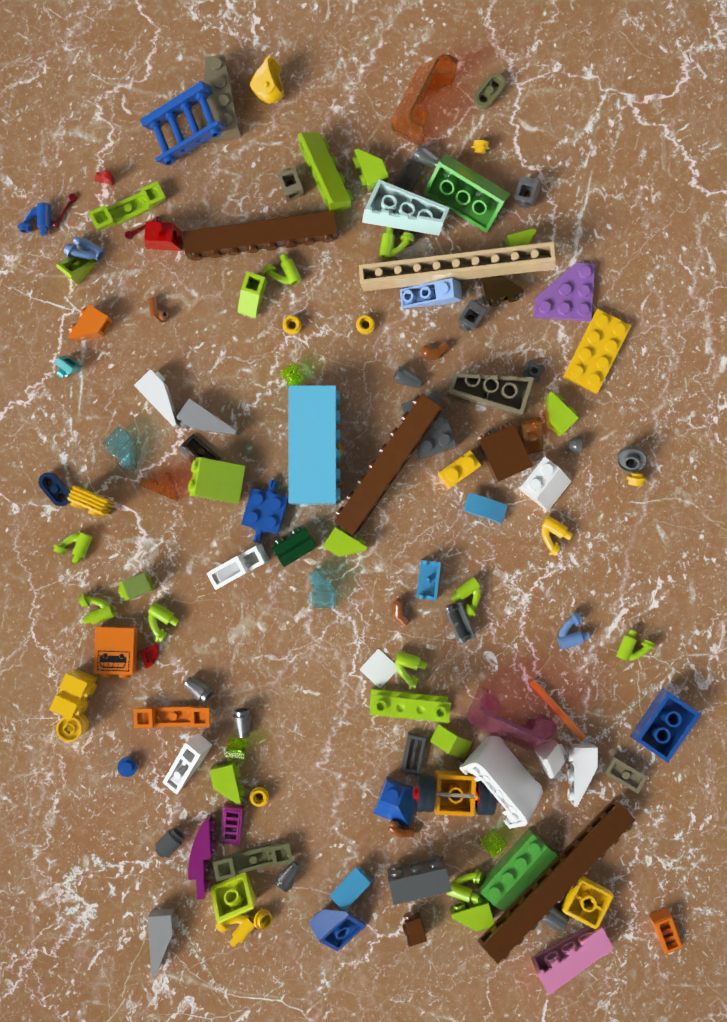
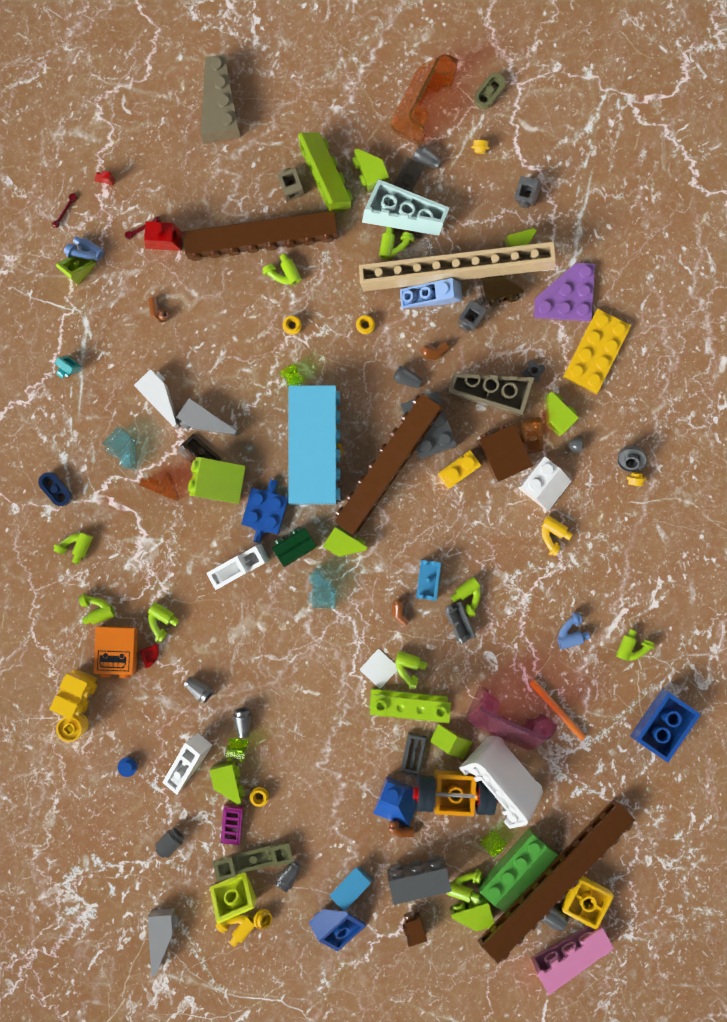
blue plant [18,203,51,236] -> none
yellow brick [67,485,116,518] -> none
orange slope [68,305,113,342] -> none
lime slope [88,181,166,231] -> none
lime slope [118,572,155,601] -> none
orange slope [133,706,211,728] -> none
blue fence [140,81,227,165] -> none
magenta slope [188,815,216,899] -> none
lime slope [237,271,267,319] -> none
yellow helmet [250,55,284,104] -> none
bright green slope [423,154,510,233] -> none
dark azure slope [463,493,508,523] -> none
white slope [533,740,566,779] -> none
white slope [567,744,598,807] -> none
dark tan plate [603,756,648,794] -> none
orange slope [649,908,683,955] -> none

